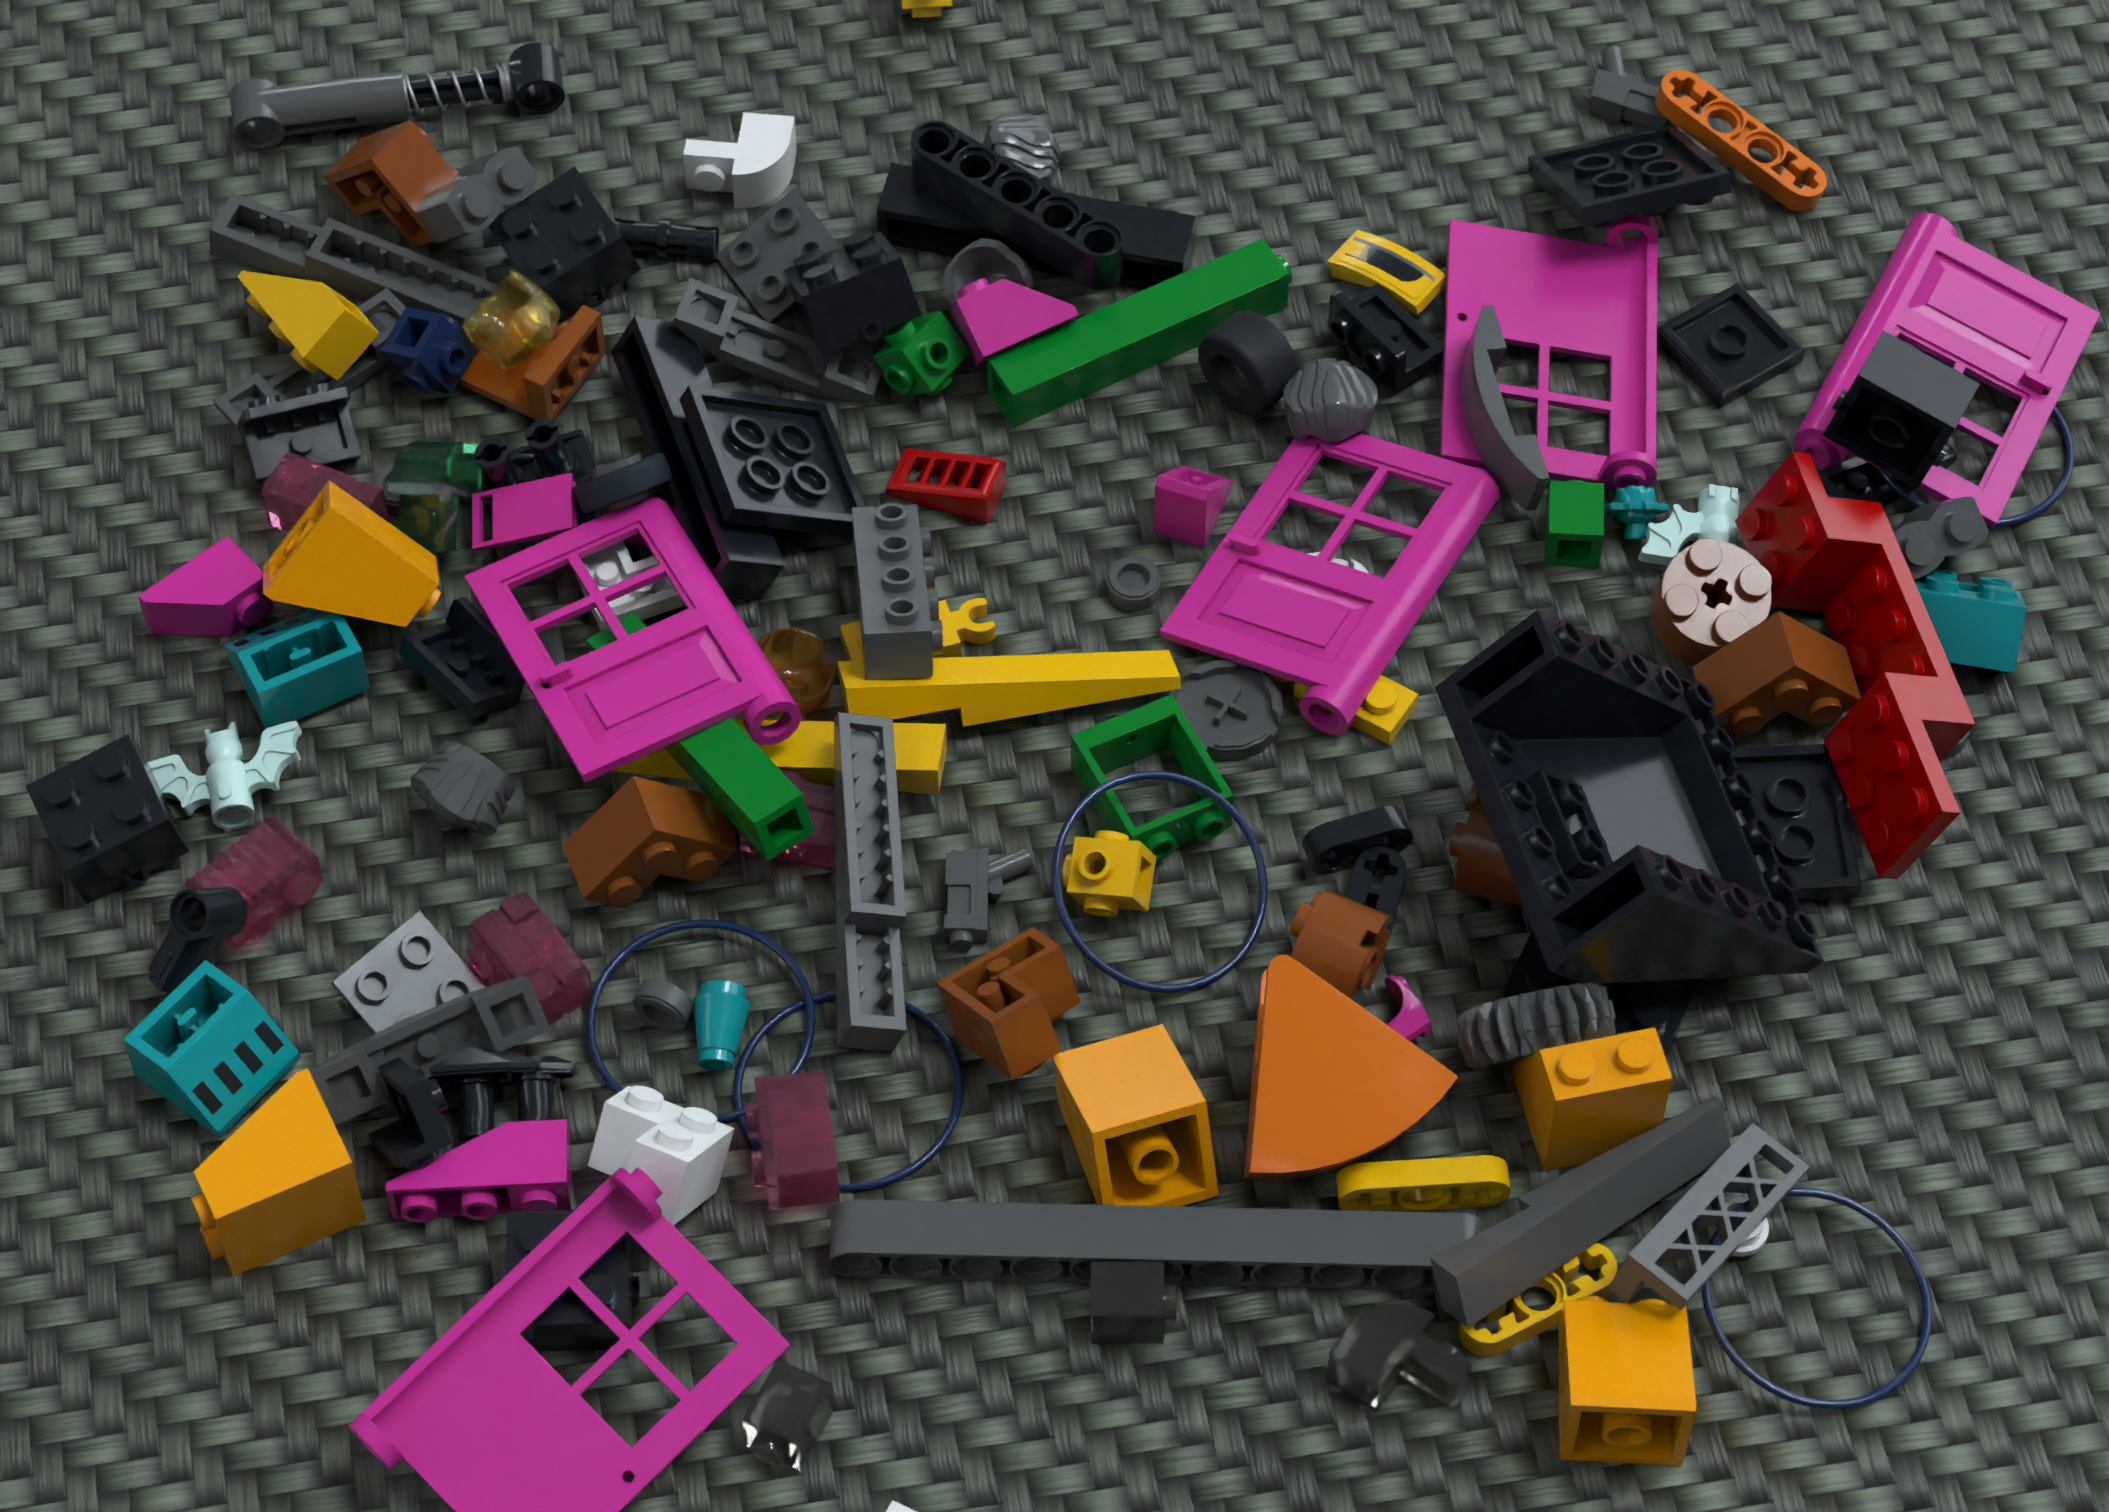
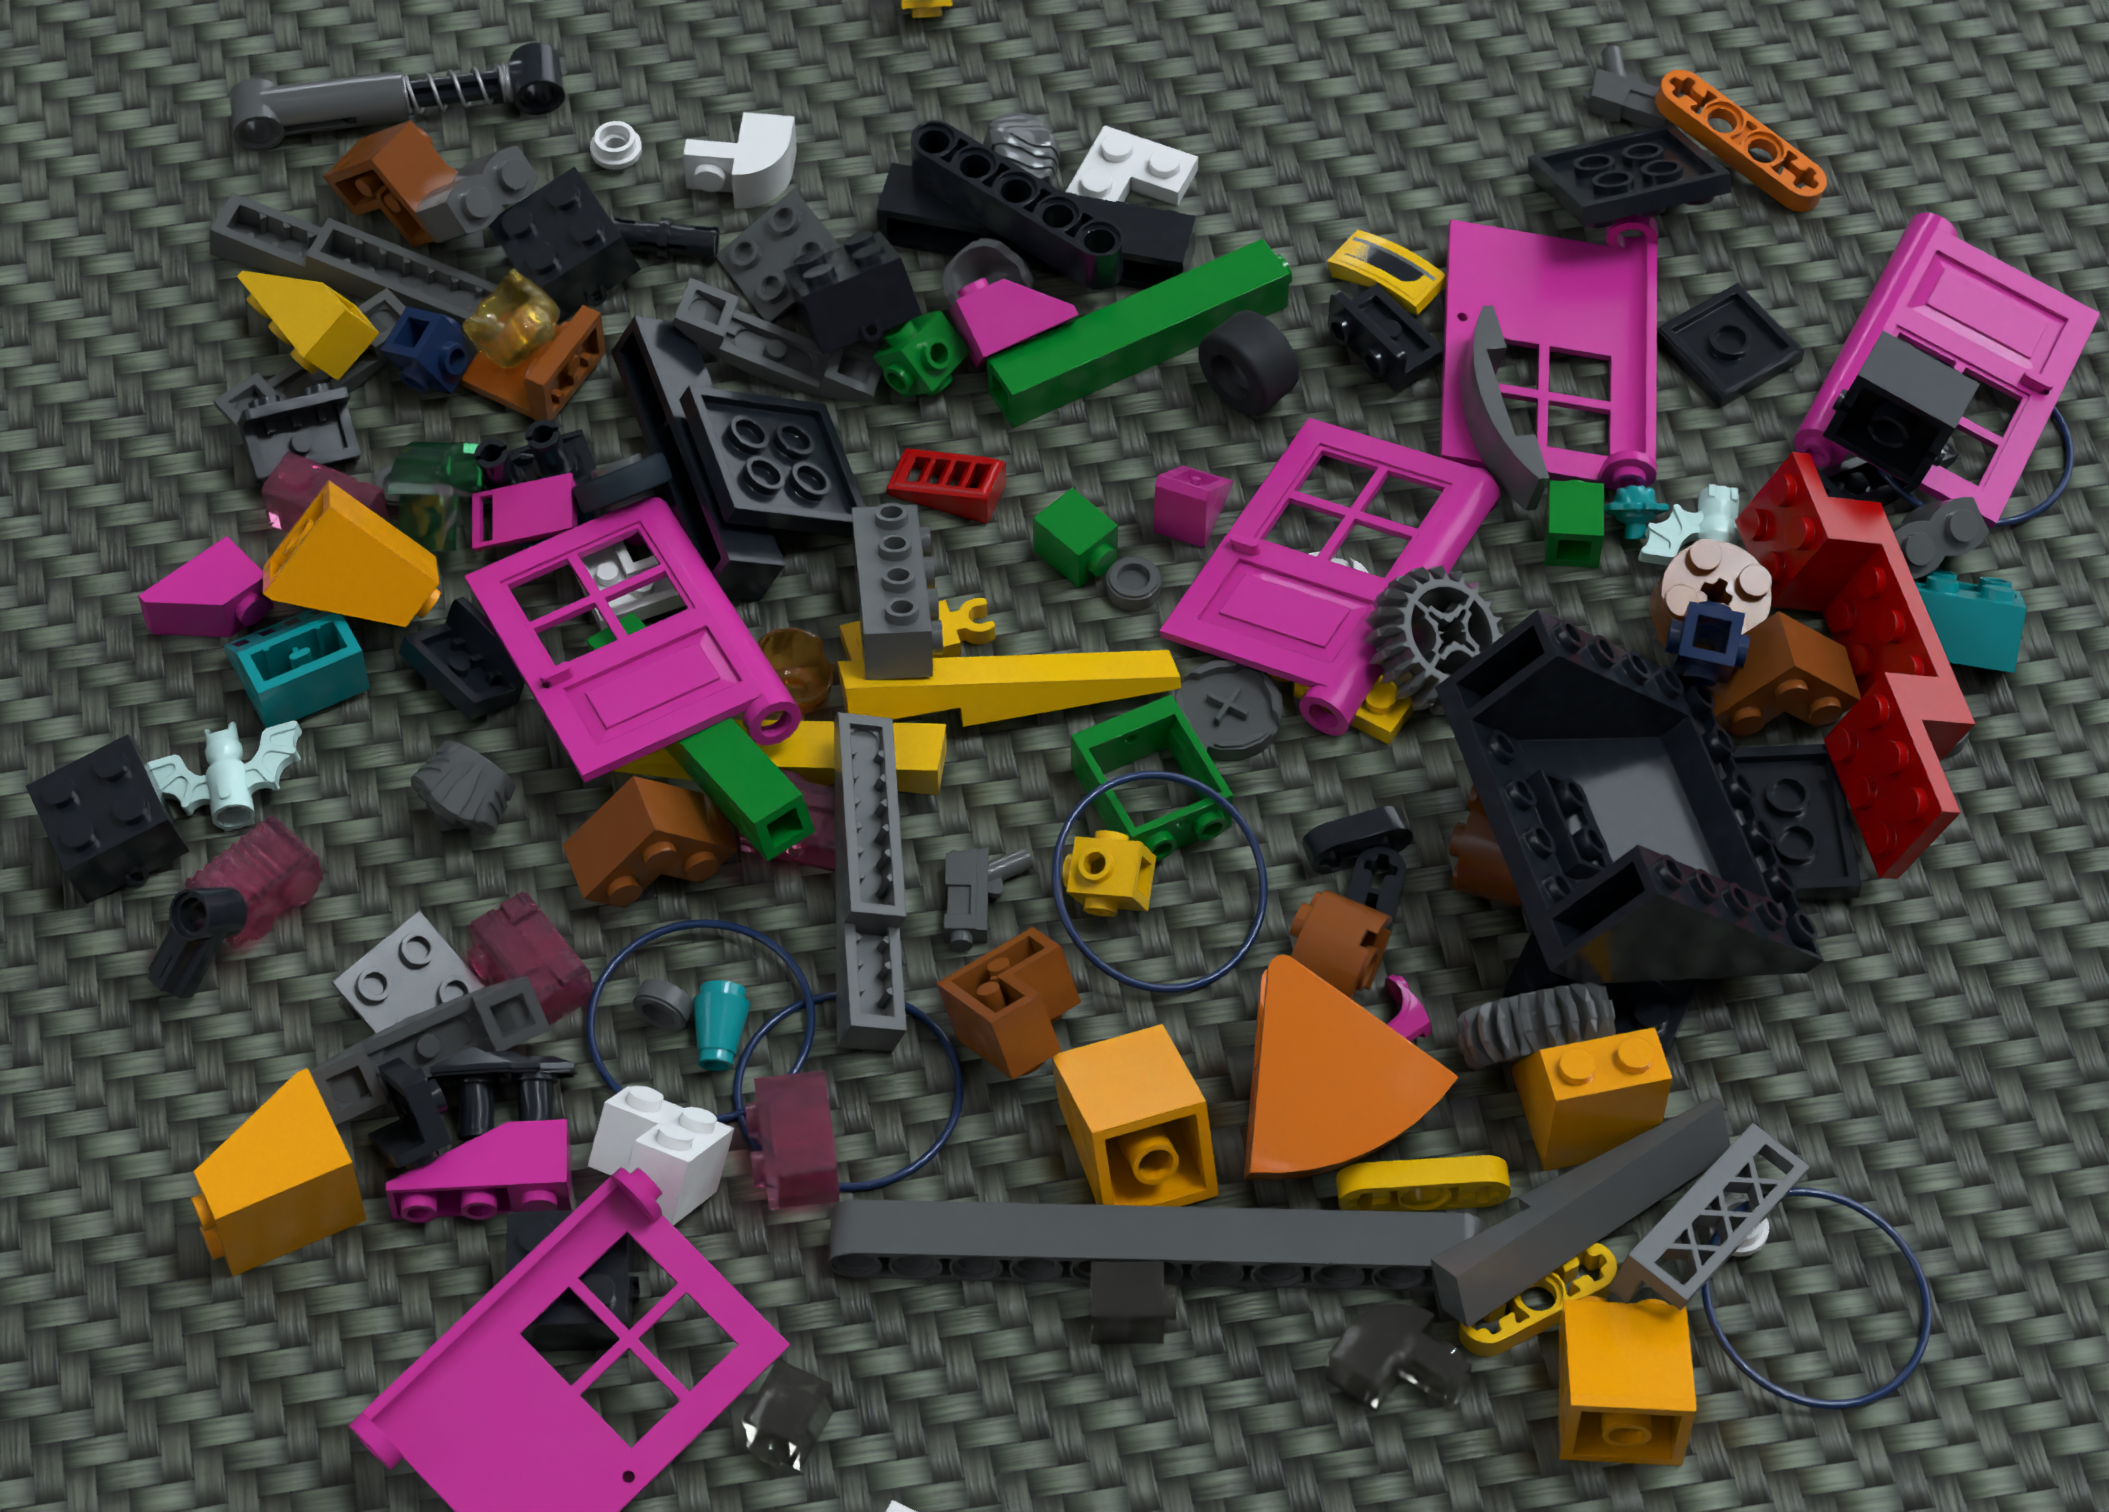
teal slope [123,960,301,1138] -> none
dark grey hair [1283,358,1378,443] -> none
none -> white plate [590,121,642,170]
none -> green brick [1033,488,1118,588]
none -> white plate [1066,125,1198,206]
none -> dark grey gear [1364,565,1505,716]
none -> dark blue brick [1665,601,1750,687]

